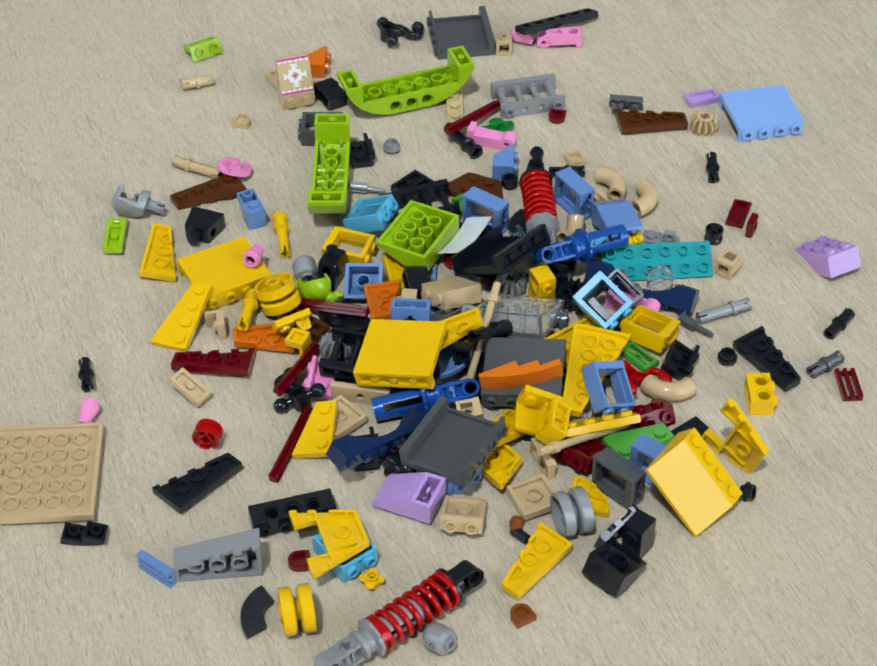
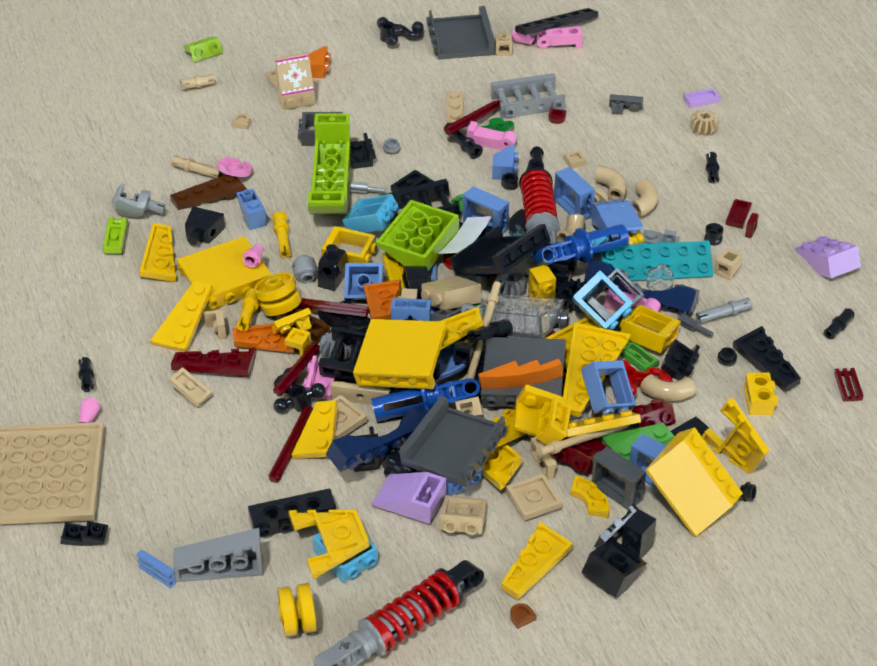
black wing [152,452,243,514] -> none
red wheel [192,418,224,450] -> none
black tile [240,585,274,639] -> none
dark red tile [288,550,309,572] -> none
lime hair [297,273,344,302] -> none
black brick [313,78,348,110] -> none
lime slope [337,45,474,115] -> none
yellow plate [359,568,385,590] -> none
light grey head [422,622,456,656] -> none
reddish brown wing [449,172,503,199] -> none
arm [509,515,531,545] -> none
black pin [549,165,585,177] -> none
light grey wheel [550,486,595,538] -> none
reddish brown wing [614,108,688,134] -> none
light blue panel [719,84,804,142] -> none
dark grey pin [806,350,844,378] -> none

